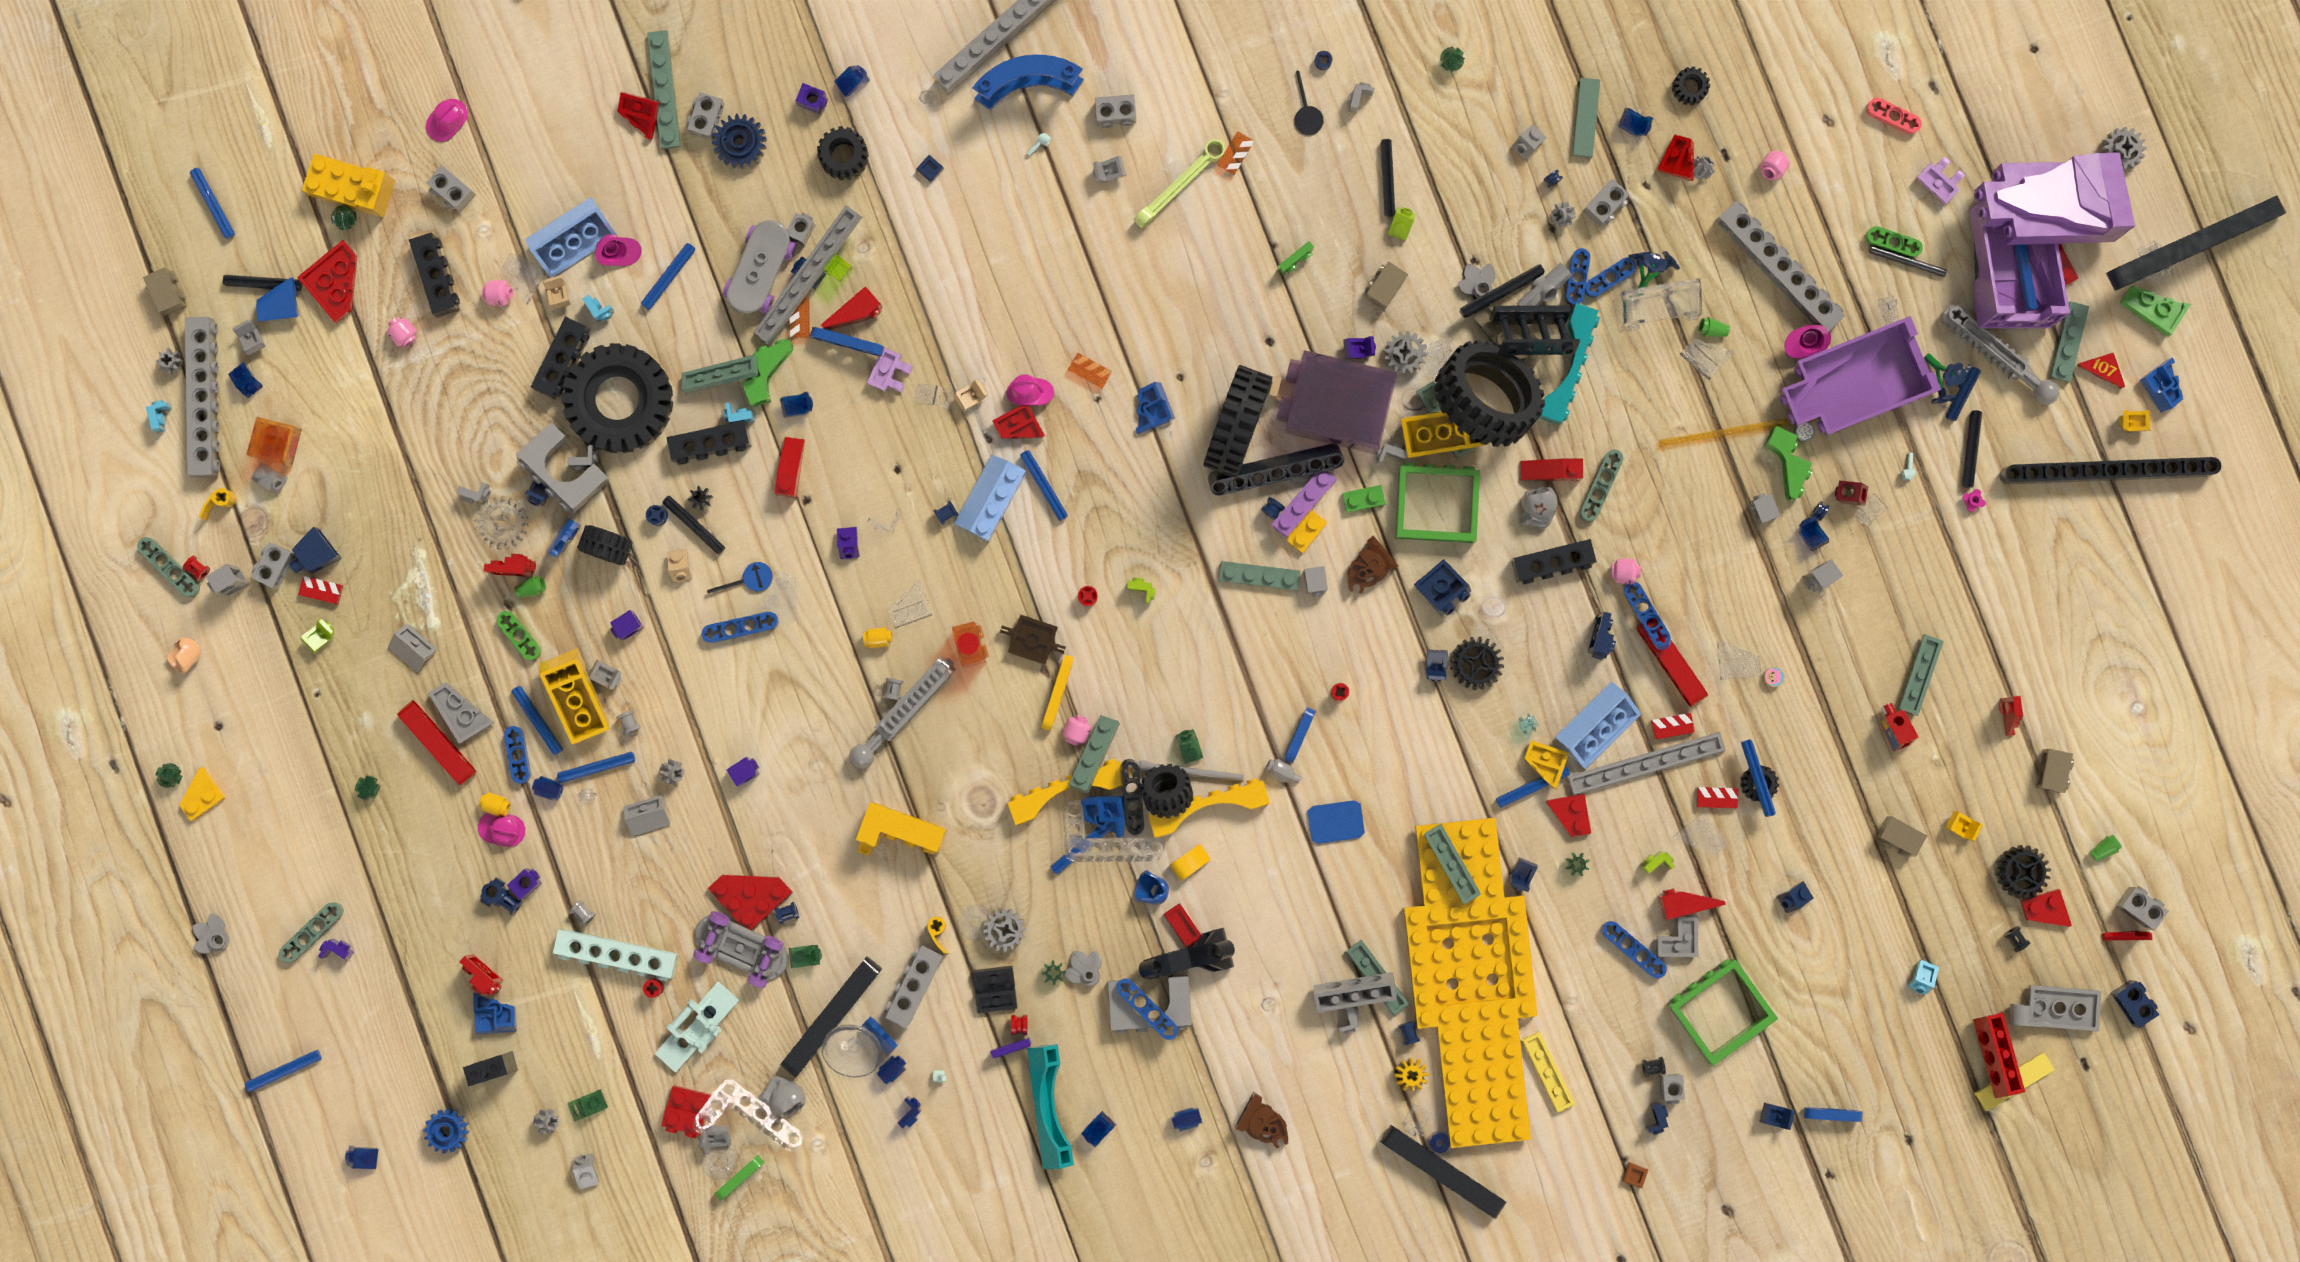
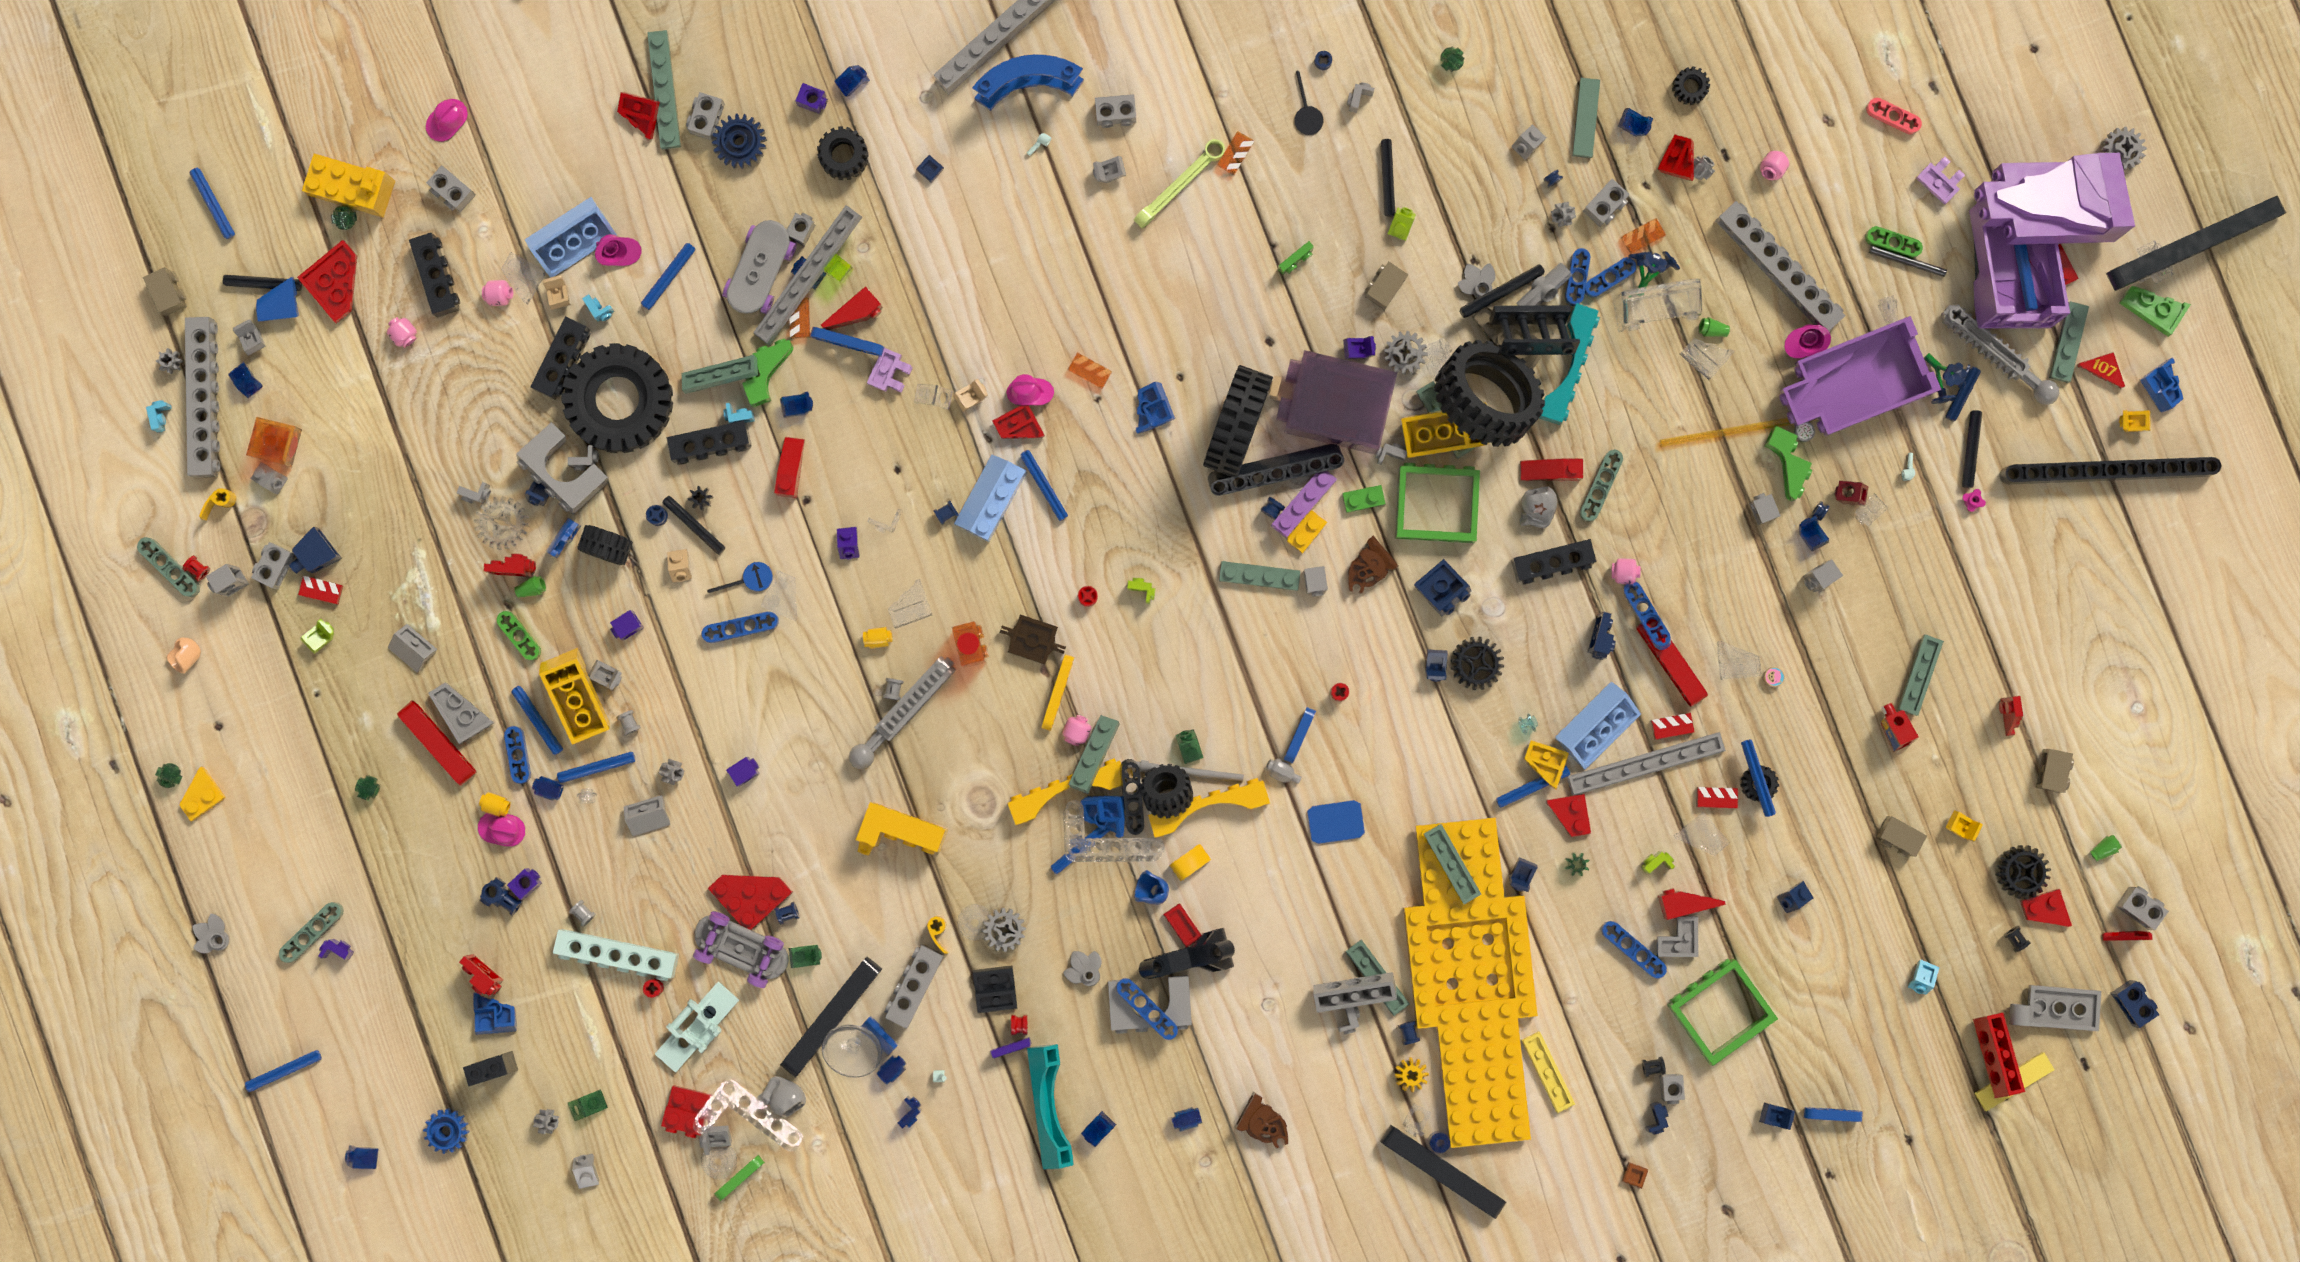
clear green gear [1041,960,1066,985] -> none
none -> clear orange tile [1621,218,1666,254]

